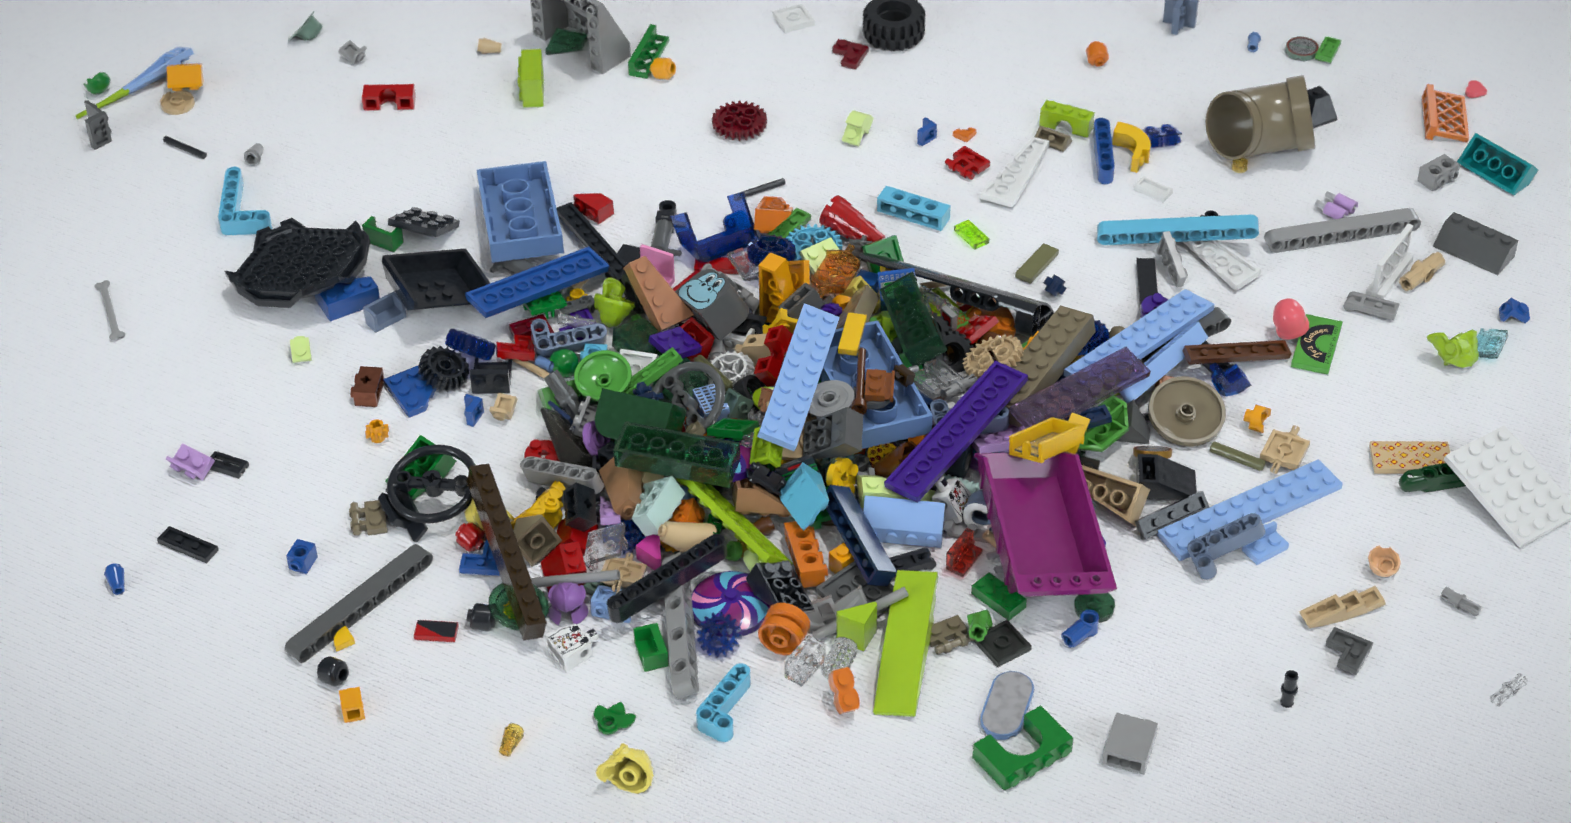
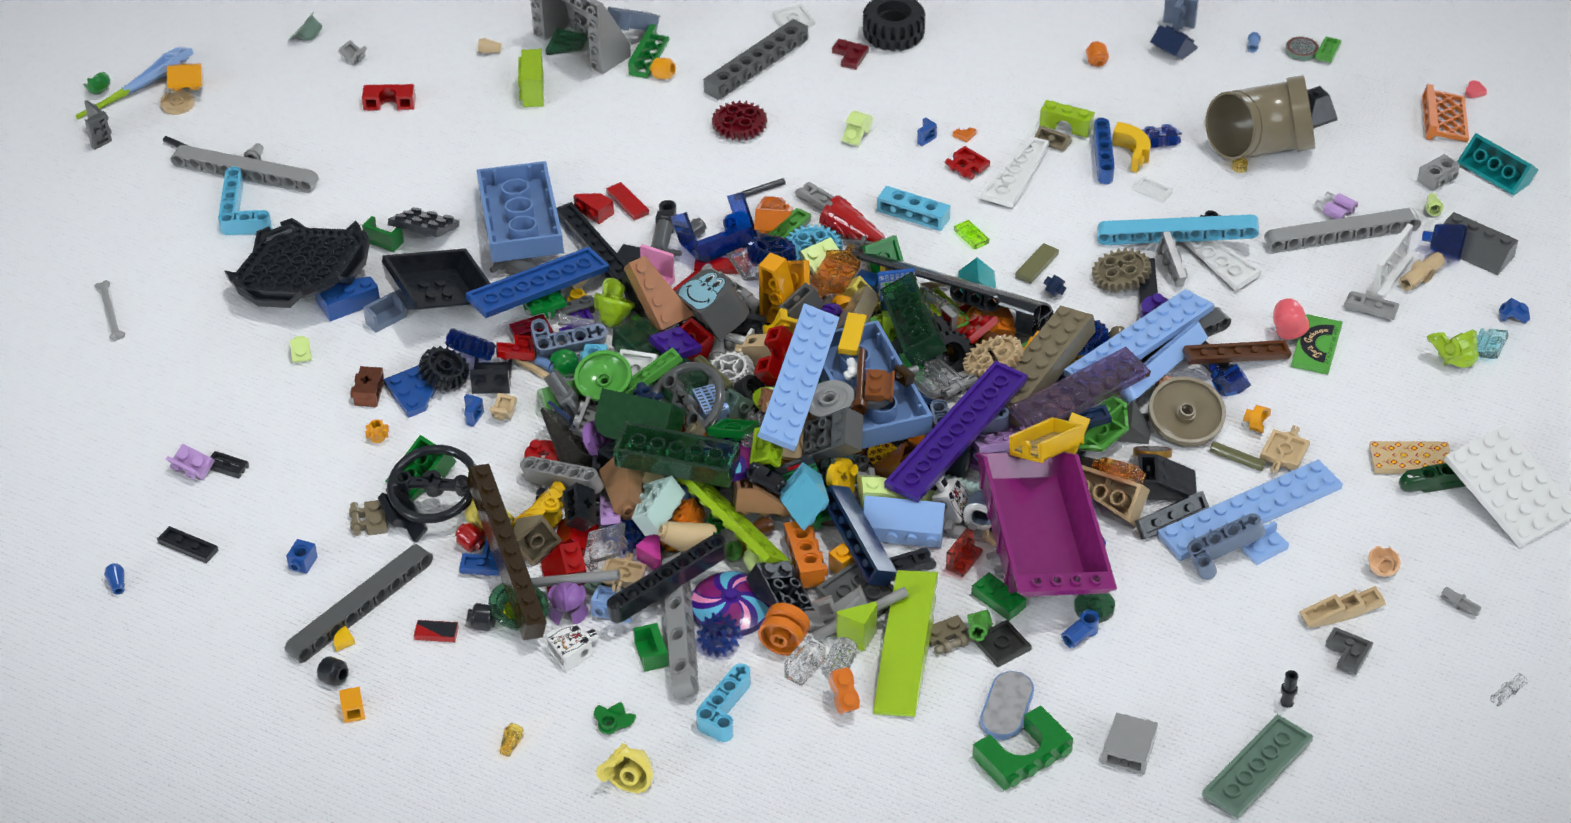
none -> light grey beam [170,145,319,193]
none -> red tile [606,182,649,221]
none -> sand blue beam [607,7,660,31]
none -> dark grey cone [680,217,707,242]
none -> dark grey brick [703,19,808,100]
none -> light grey plate [795,182,834,210]
none -> white arm [843,358,857,381]
none -> teal slope [958,257,996,296]
none -> dark tan gear [1092,248,1152,293]
none -> clear orange plate [1092,457,1146,484]
none -> dark blue slope [1150,25,1198,60]
none -> sand green plate [1202,714,1313,819]
none -> clear blue torso [1422,224,1468,261]
none -> yellowish green cone [1426,193,1444,216]

